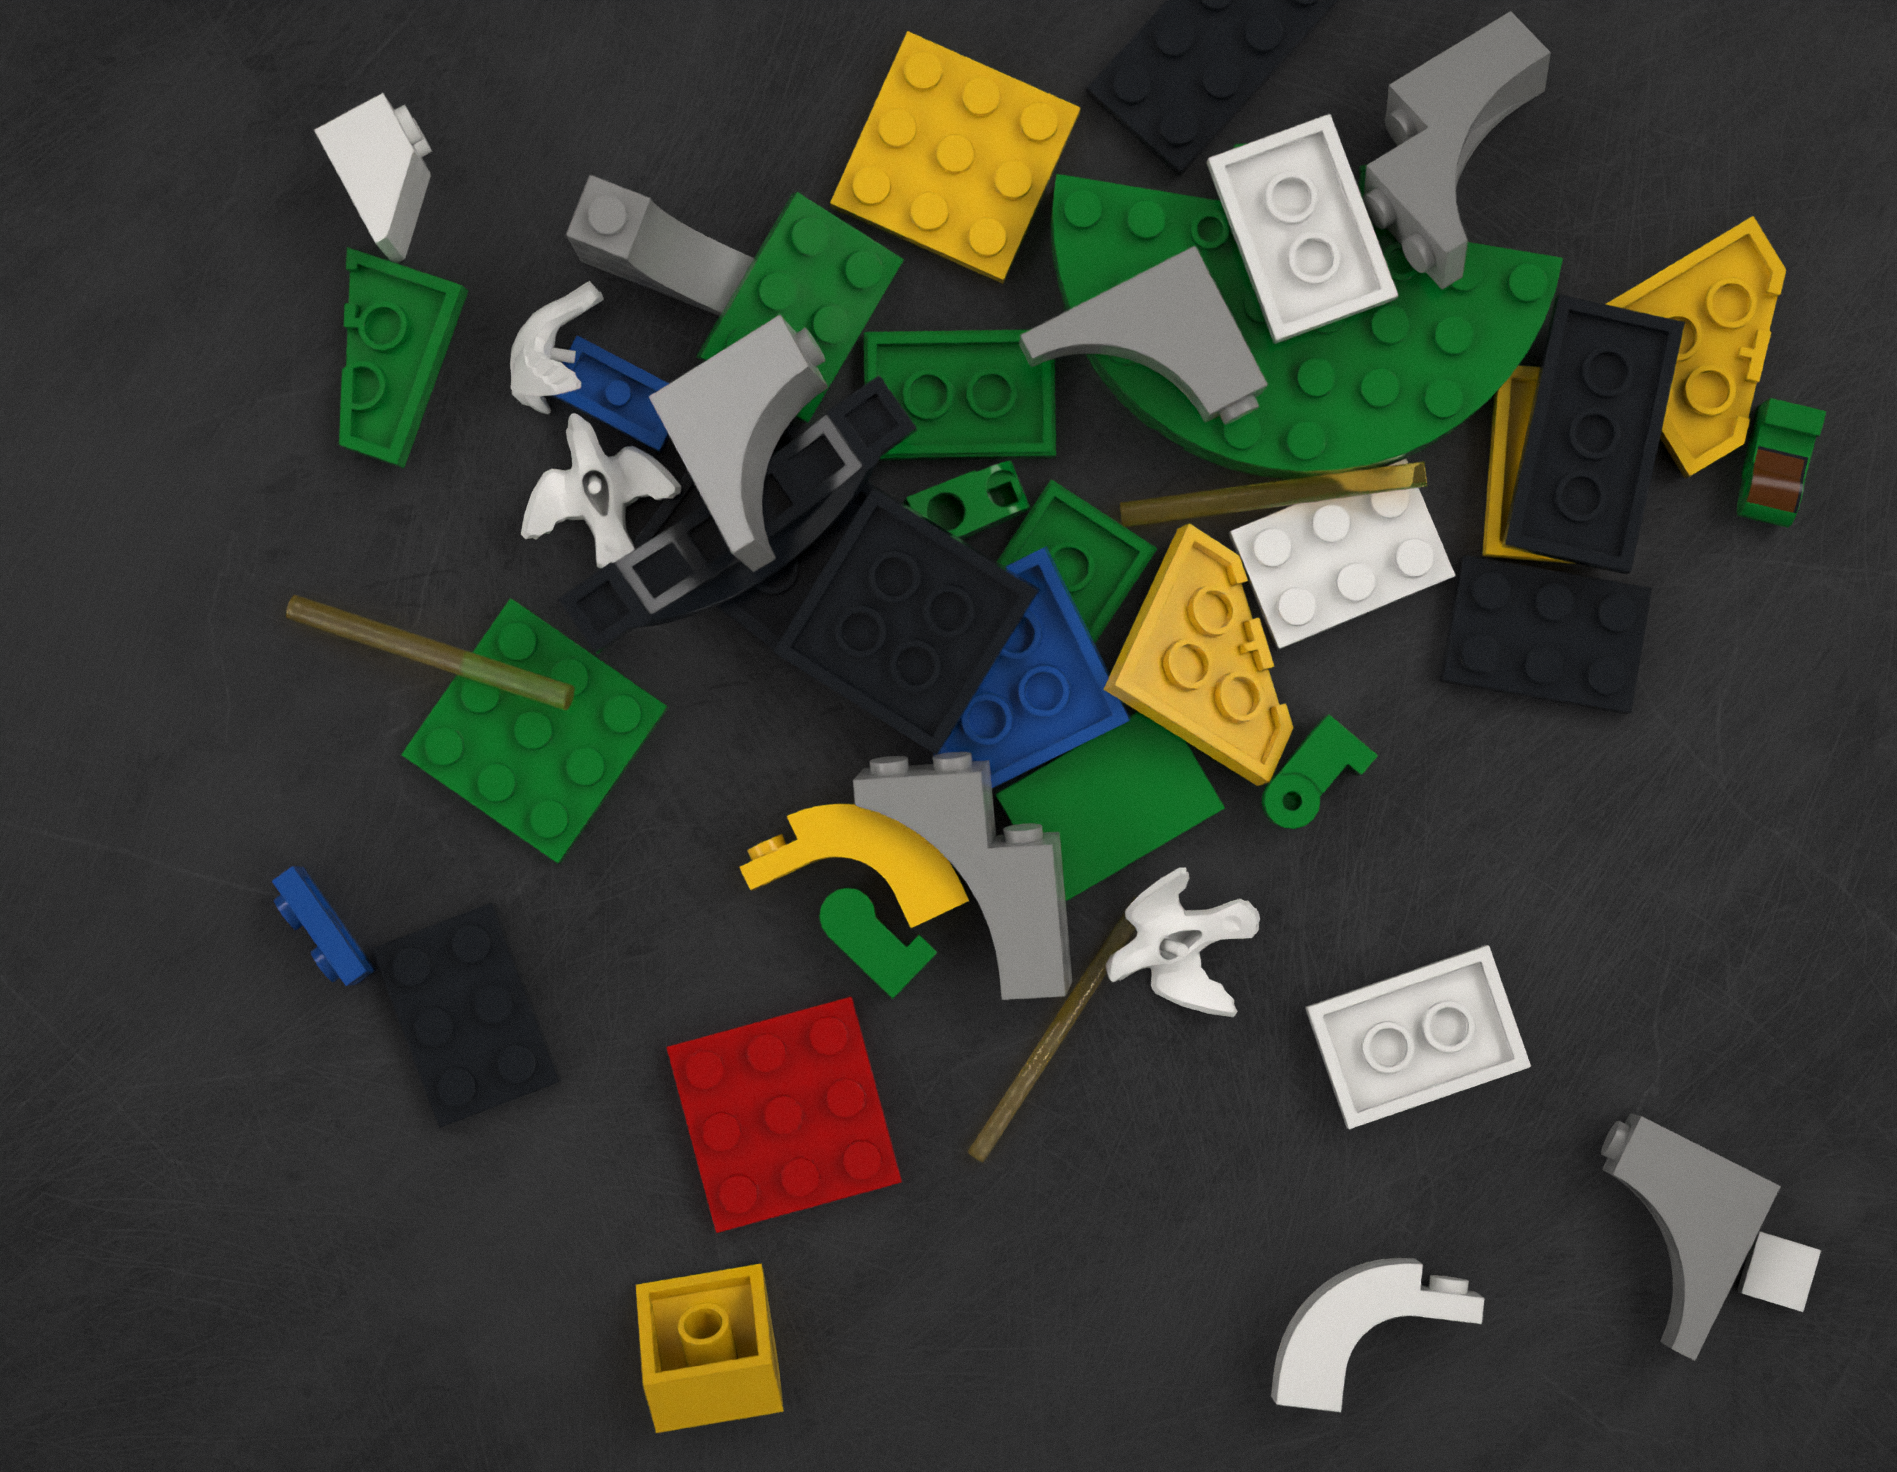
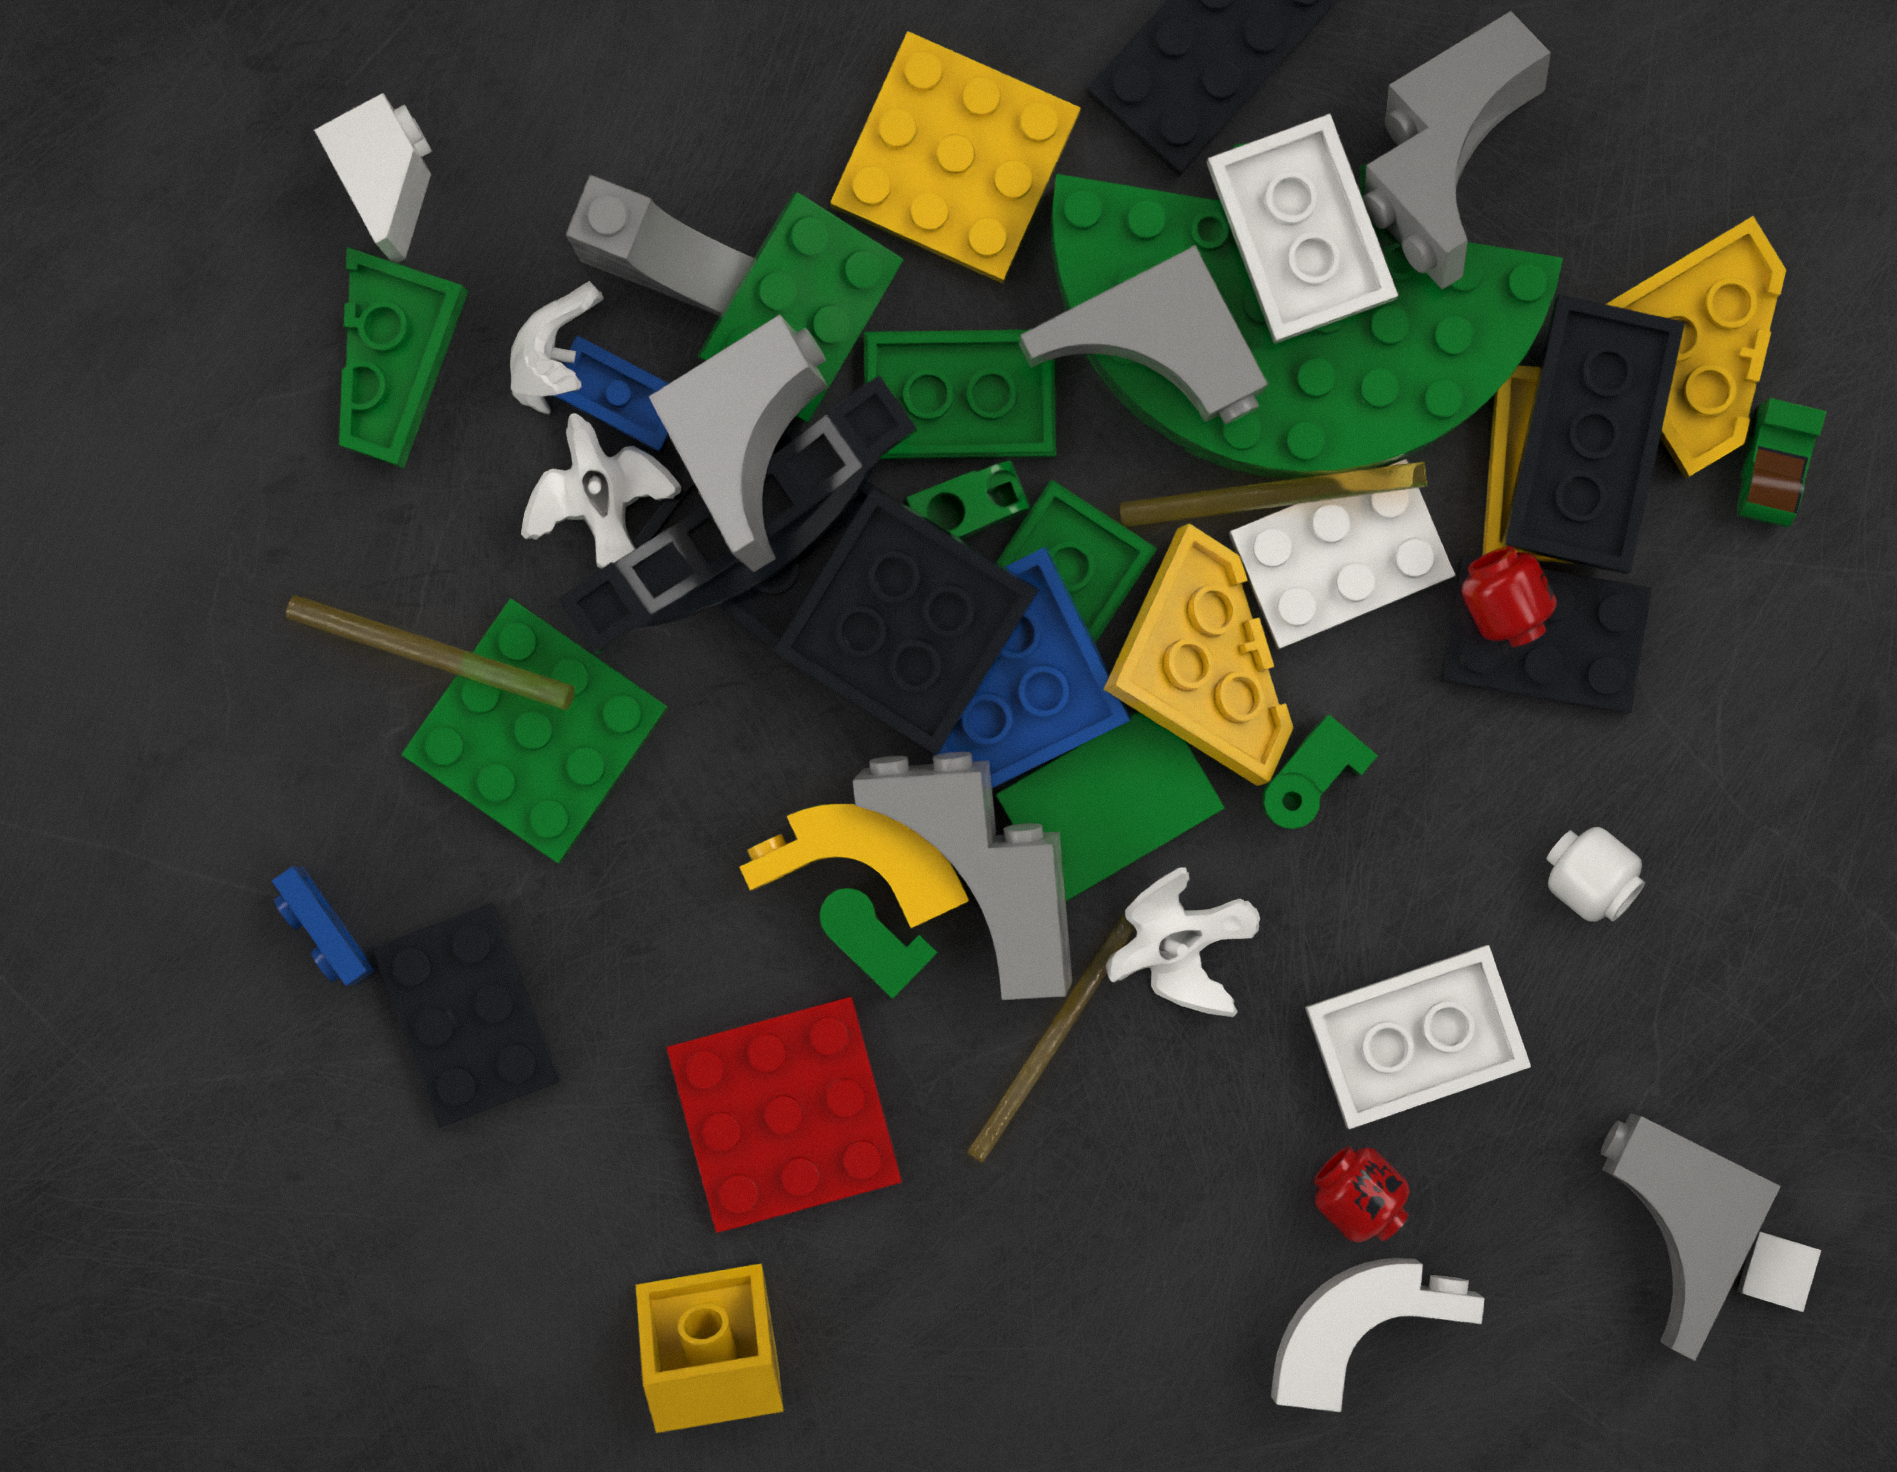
none -> red head [1313,1146,1410,1242]
none -> red head [1461,546,1557,647]
none -> white head [1547,827,1645,922]

